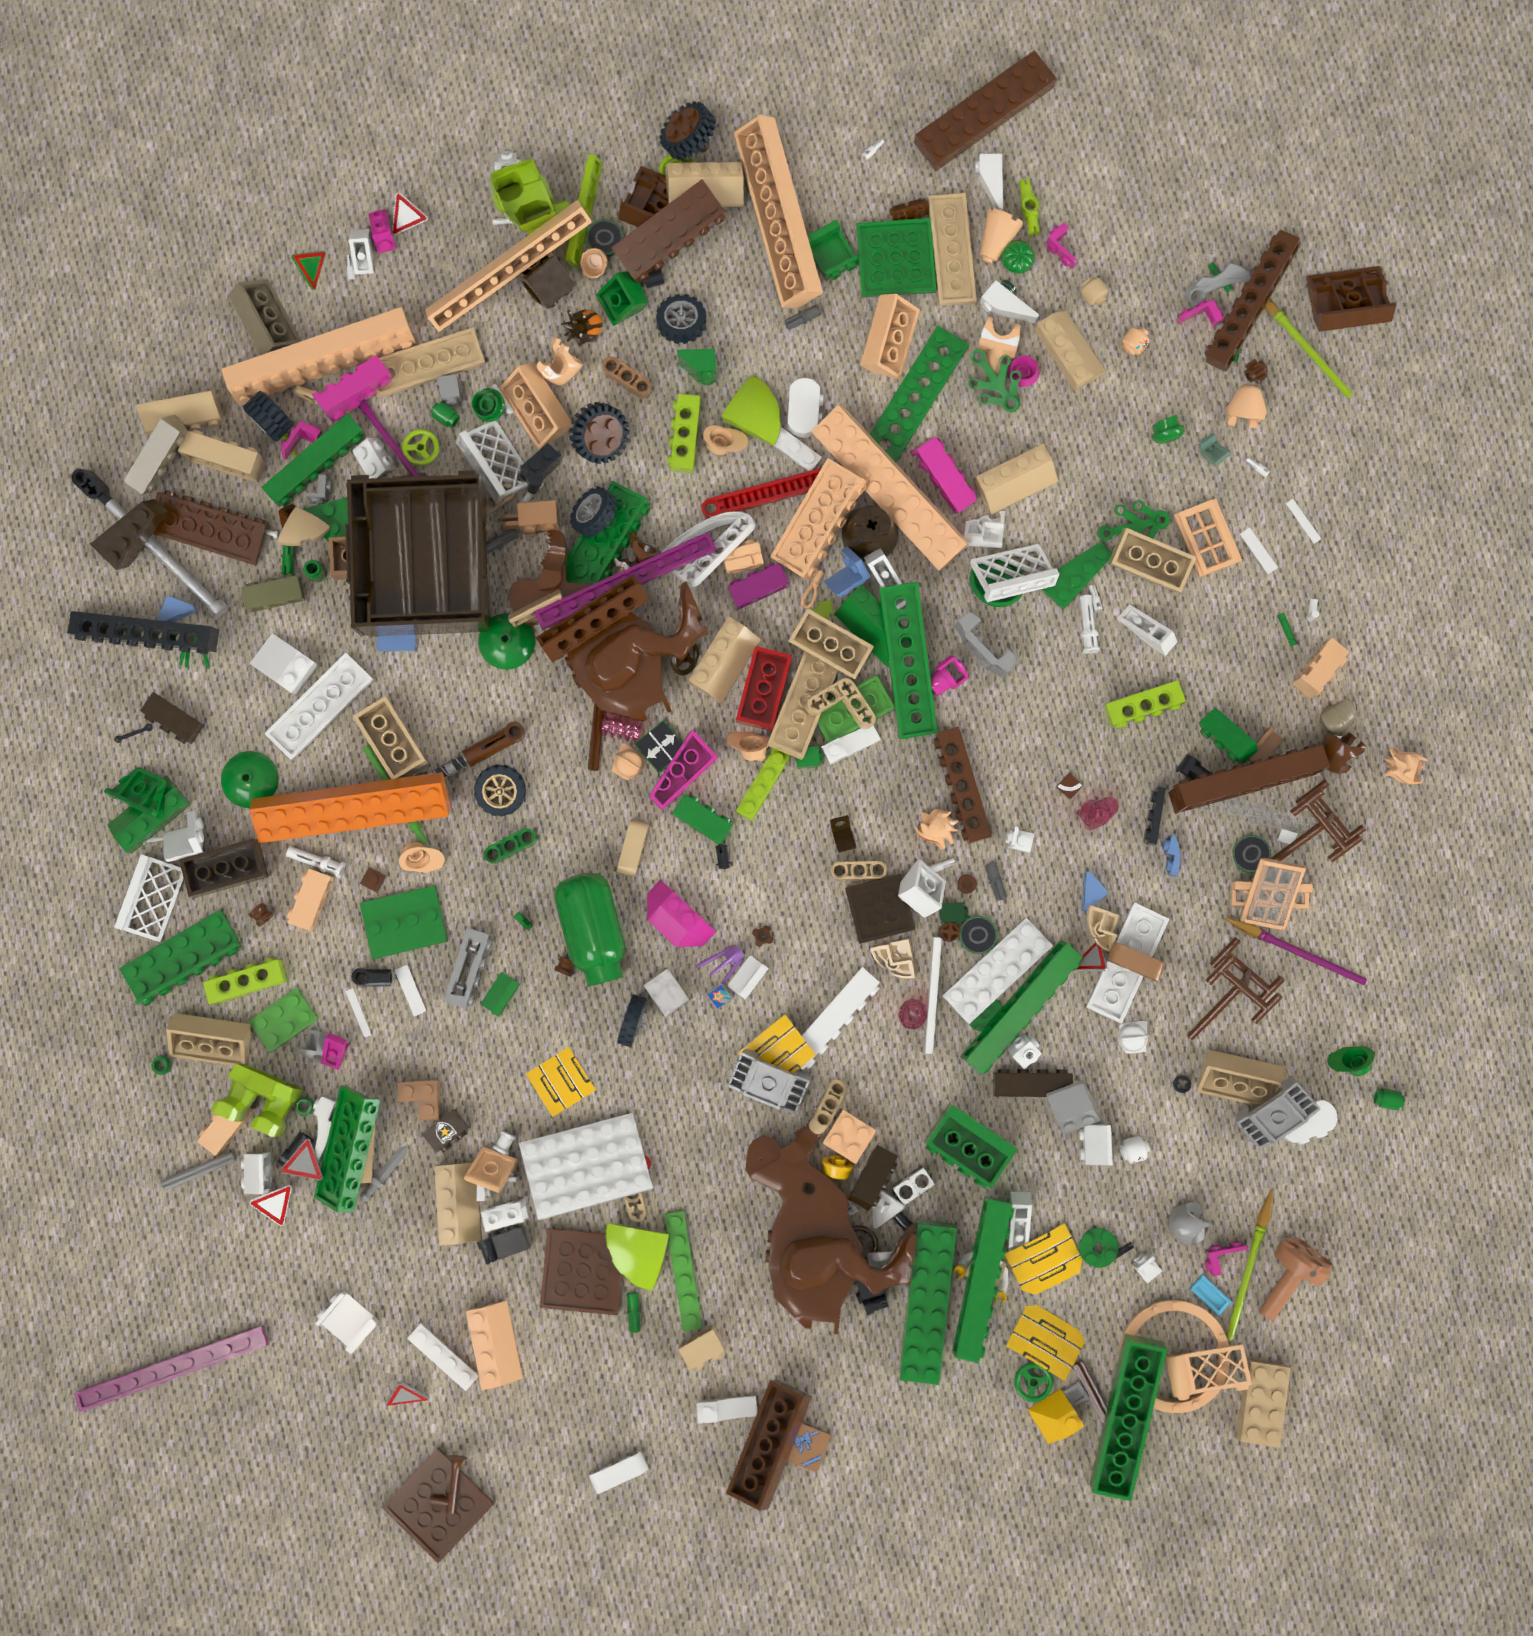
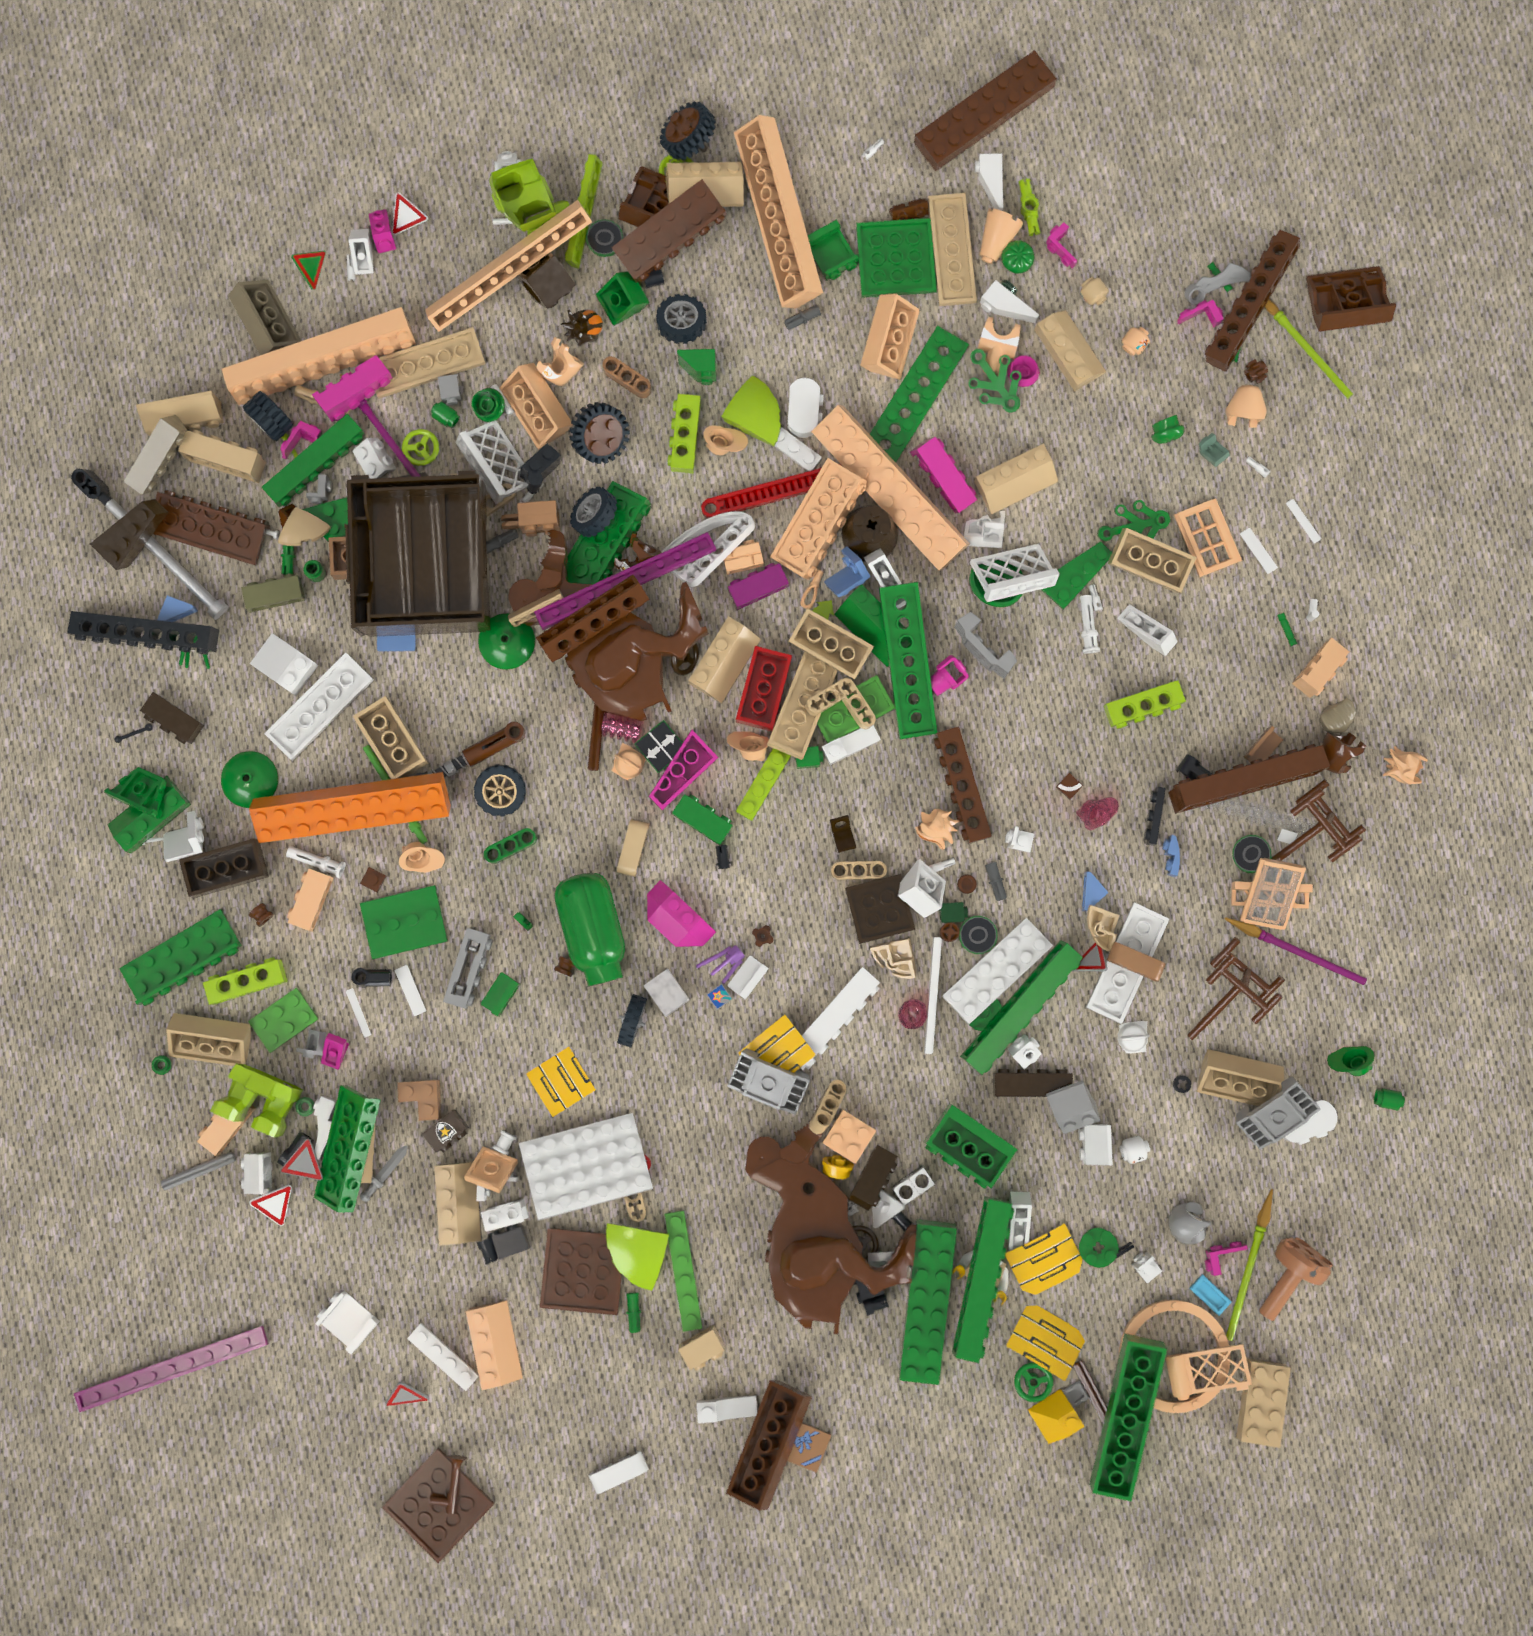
white fence [114,854,184,942] -> none
light nougat hair [580,248,608,278] -> none
green brick [1199,707,1258,764] -> none

